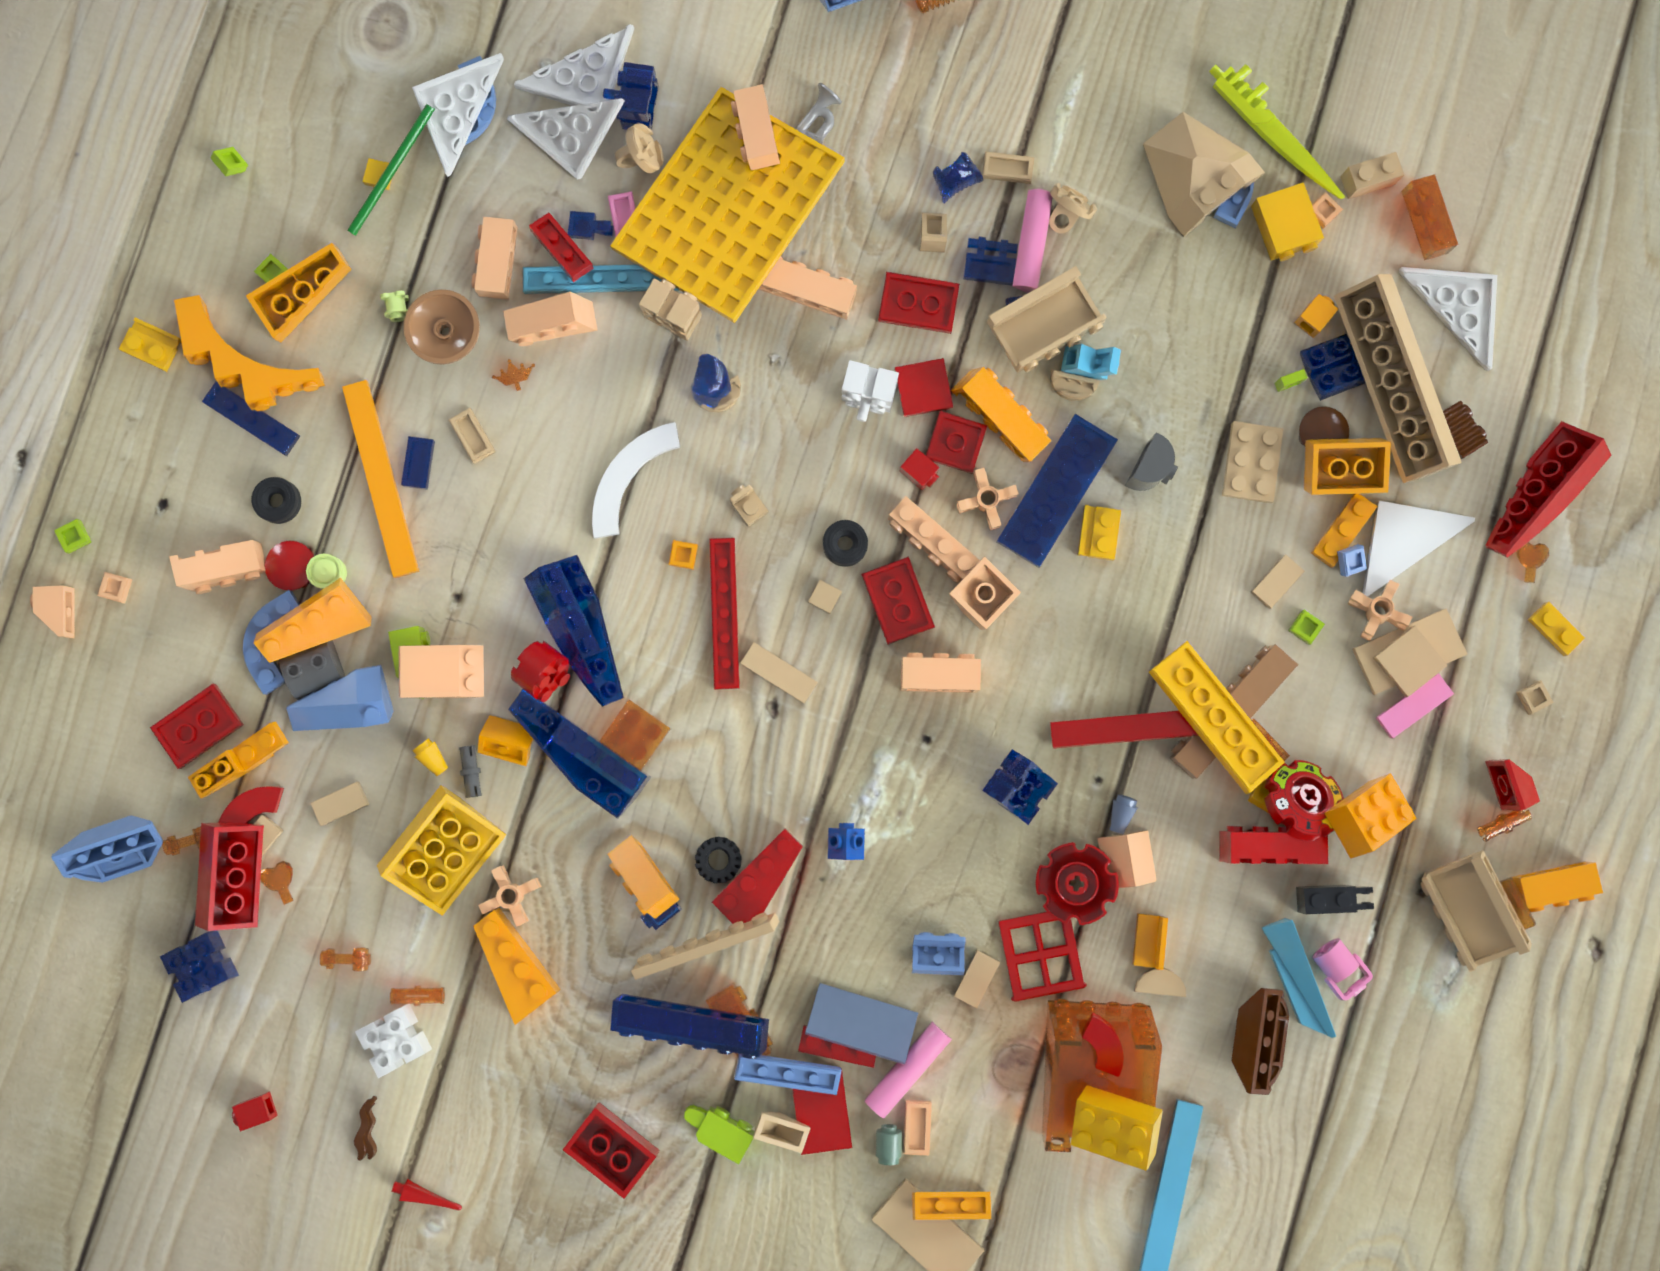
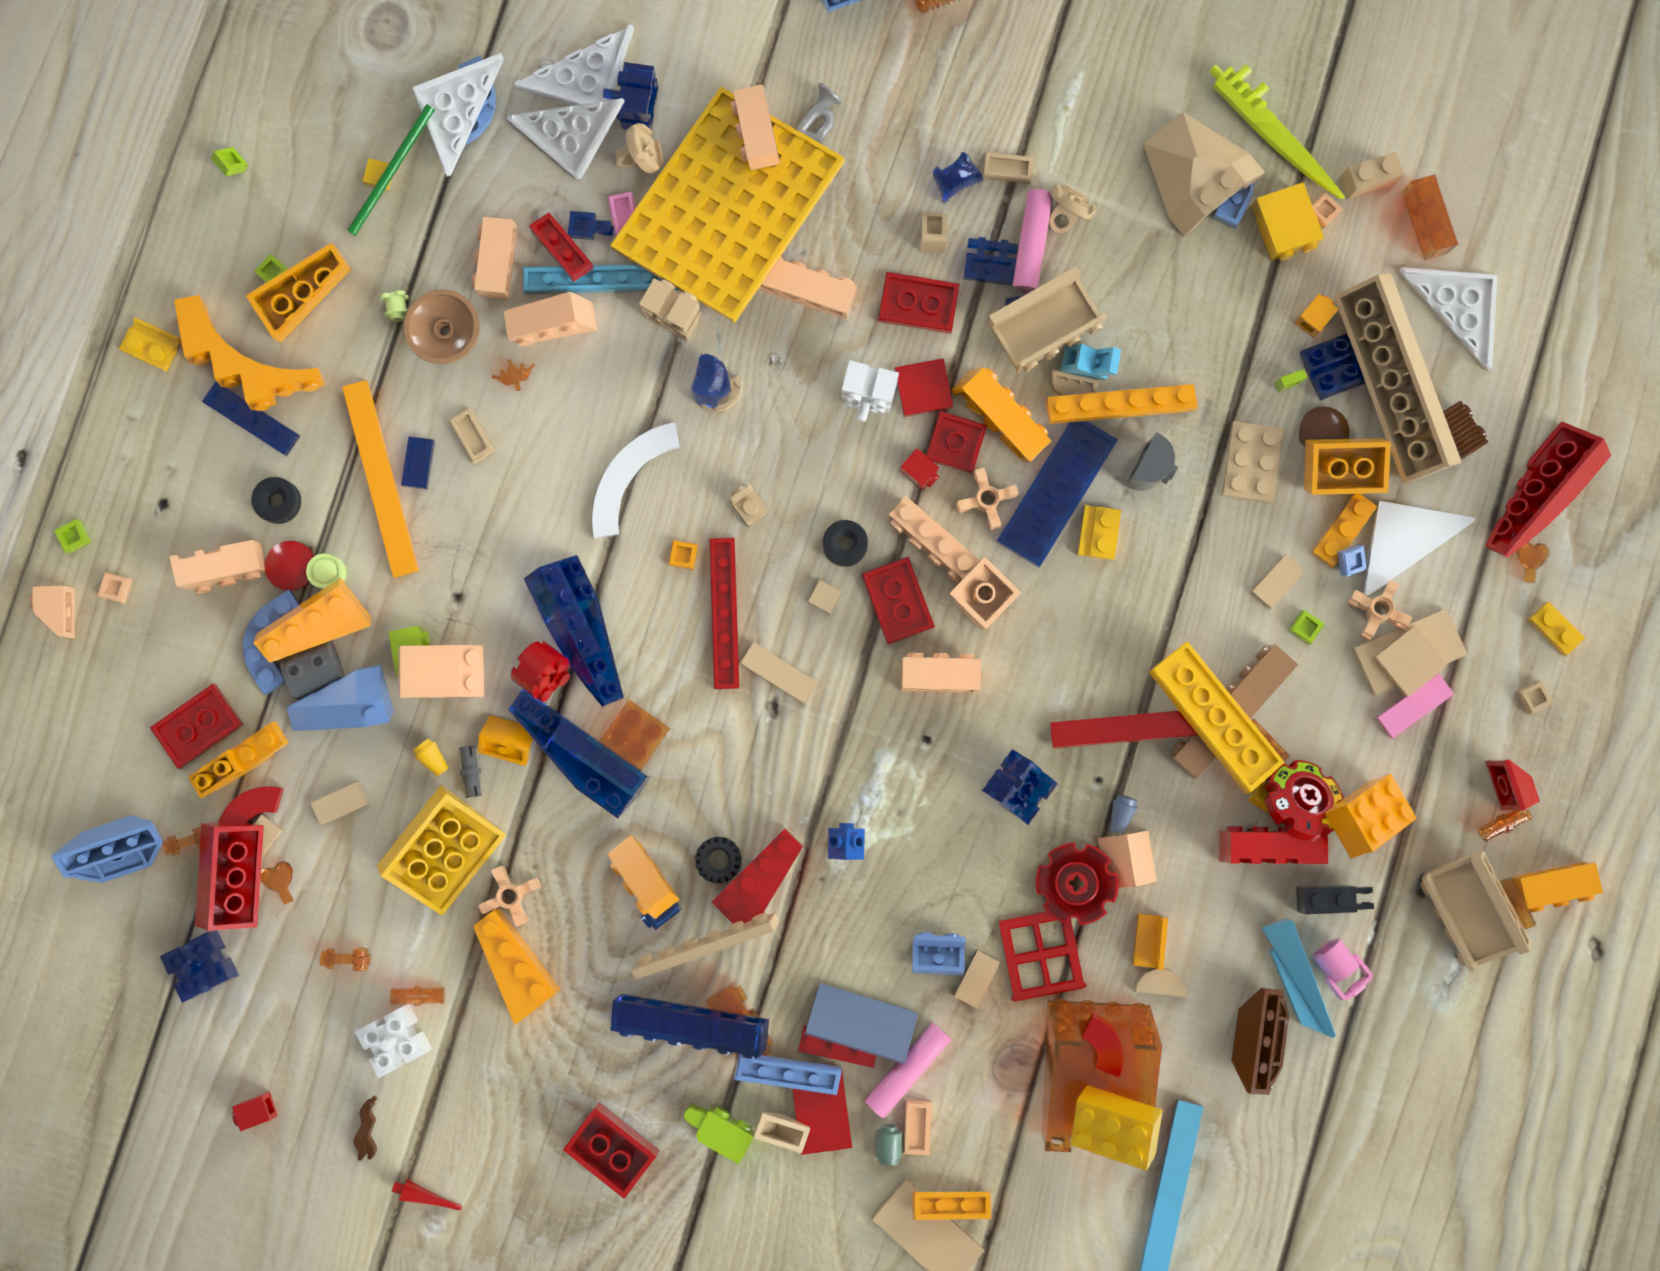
none -> light orange plate [1045,384,1198,424]

